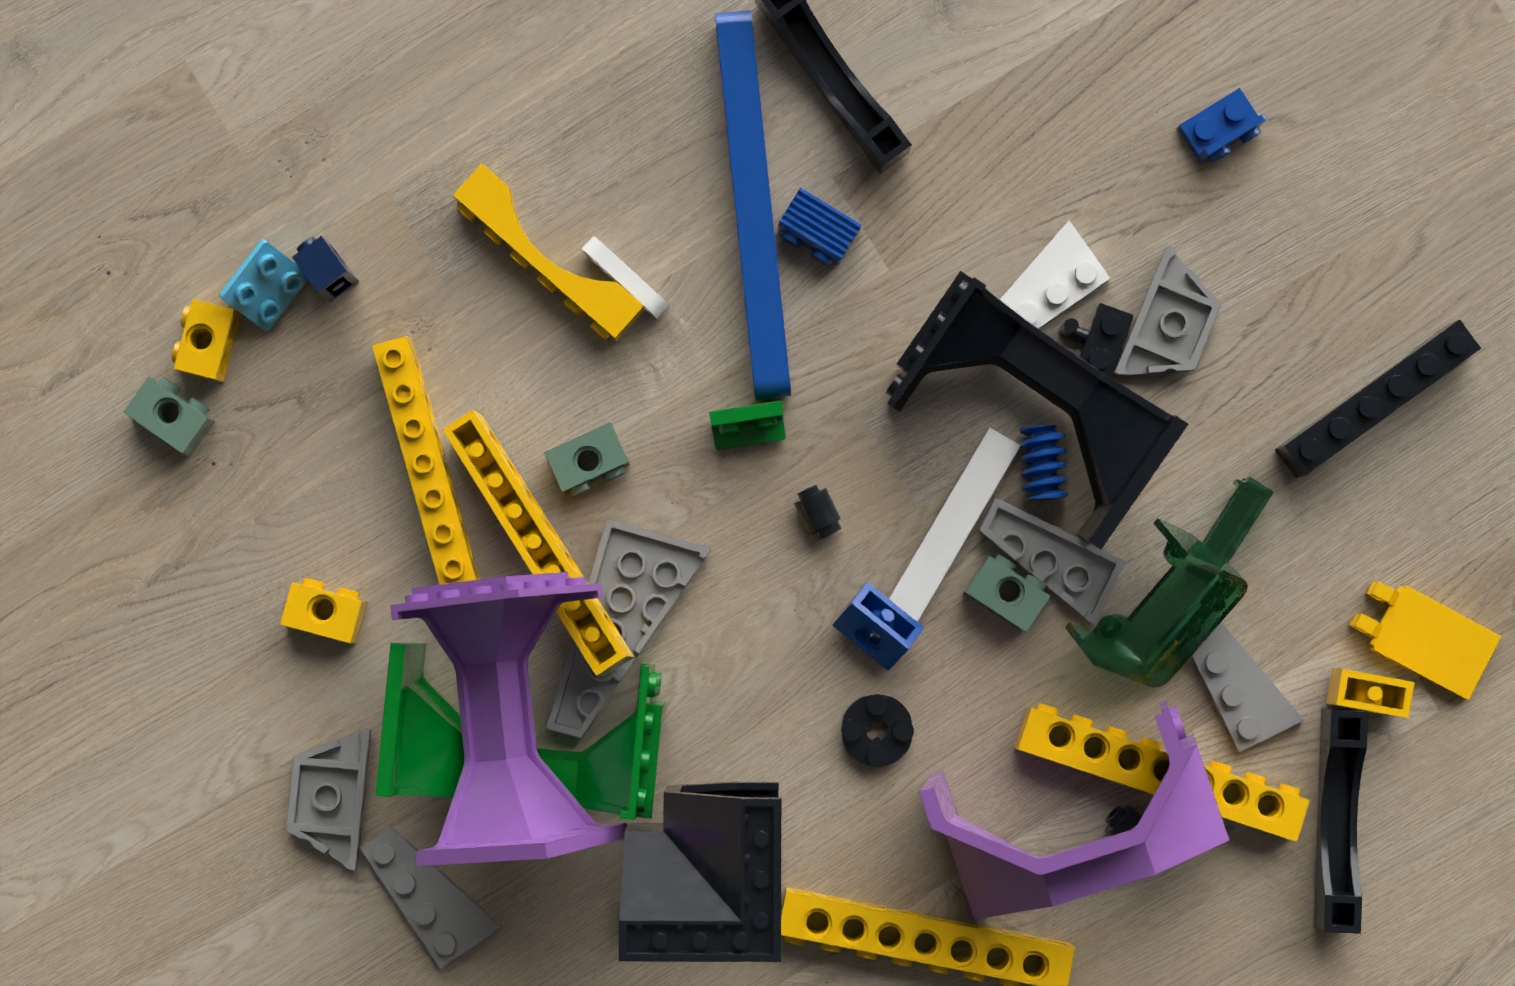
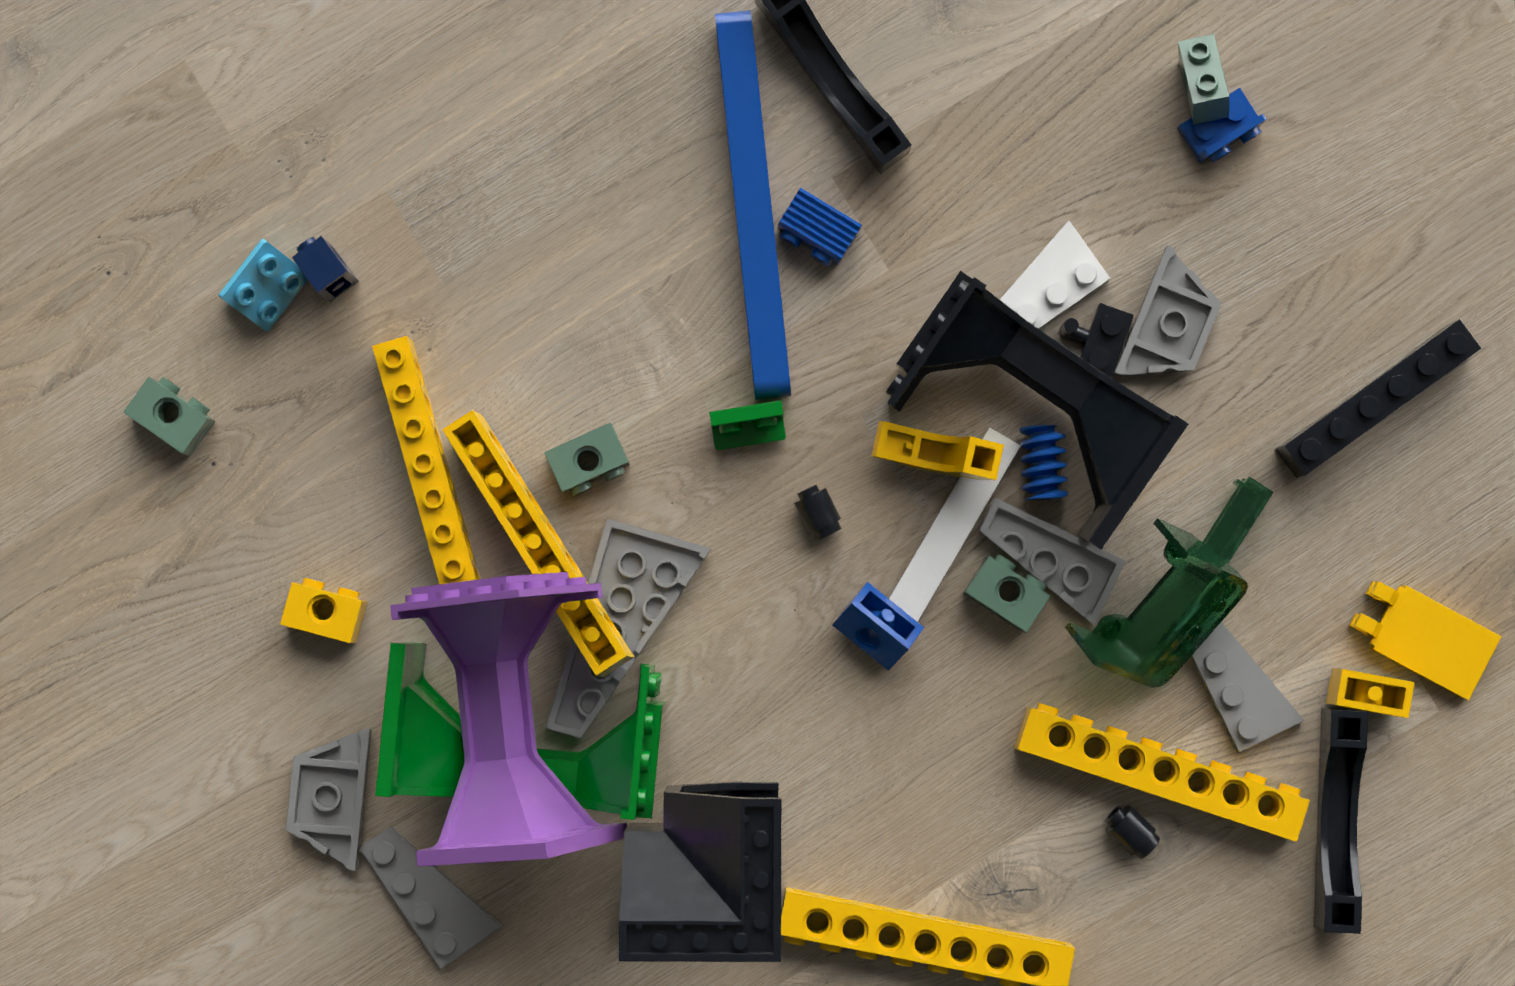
yellow brick [172,299,242,383] -> none
yellow arch [453,163,645,342] -> none
white beam [581,236,669,319] -> none
black plate [841,694,914,767] -> none
medium lavender panel [919,700,1230,920] -> none
none -> yellow arch [871,421,1004,481]
none -> sand green brick [1178,34,1229,125]

